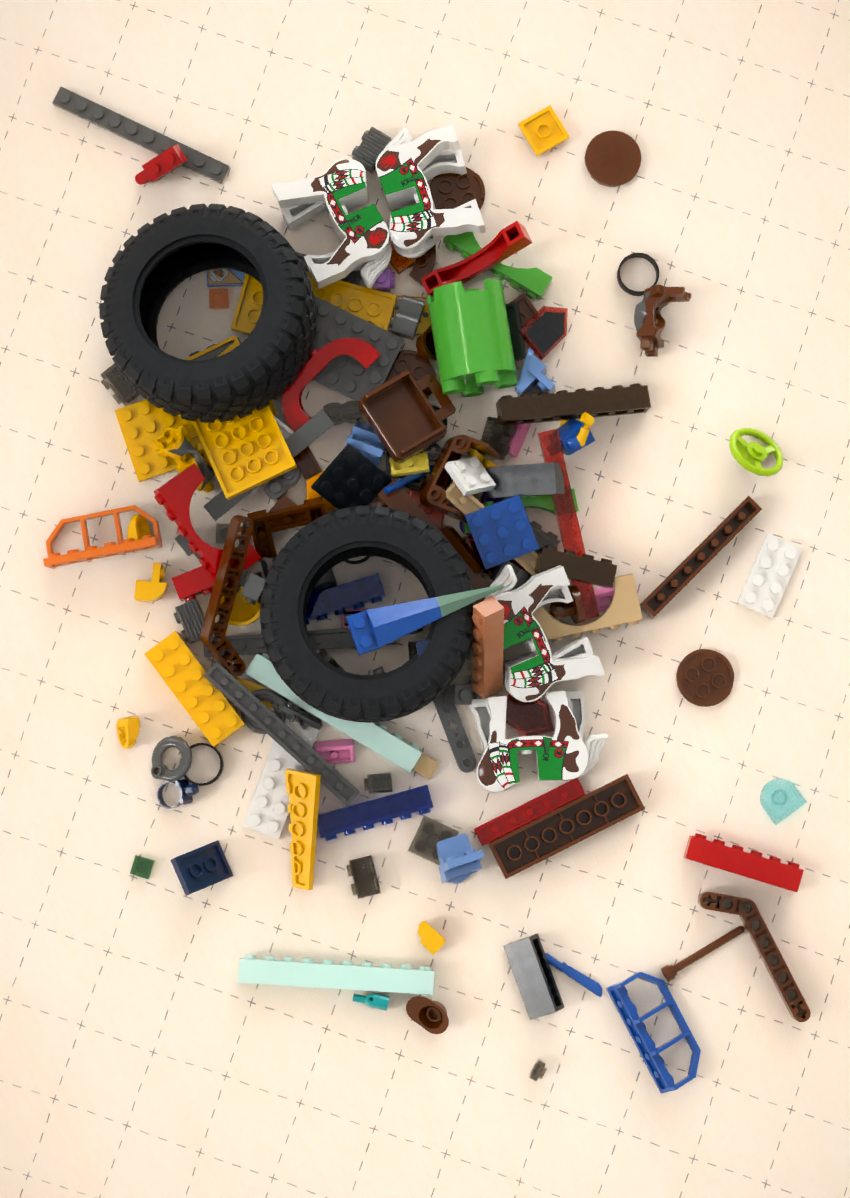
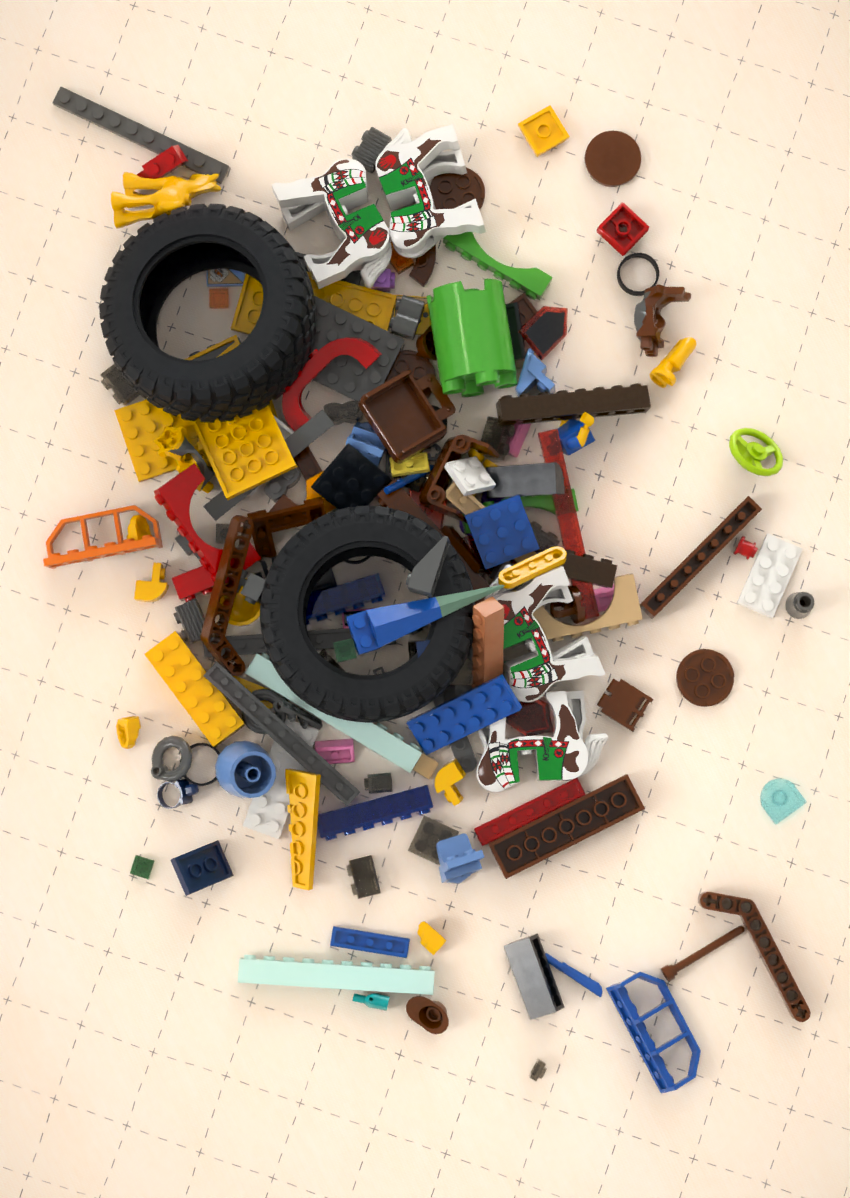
red arch [420,221,533,297] -> none
red brick [683,833,804,892] -> none
none -> yellow animal [111,172,221,229]
none -> medium blue piece [215,740,276,798]
none -> blue tile [330,926,410,958]
none -> clear green plate [333,638,357,663]
none -> dark grey slope [406,536,450,598]
none -> blue plate [406,674,522,755]
none -> yellow brick [434,758,466,806]
none -> yellow plate [498,546,567,589]
none -> red brick [597,202,649,256]
none -> reddish brown plate [597,679,654,732]
none -> yellow piece [650,337,696,388]
none -> red brick [733,536,758,560]
none -> dark grey plant [785,592,814,619]

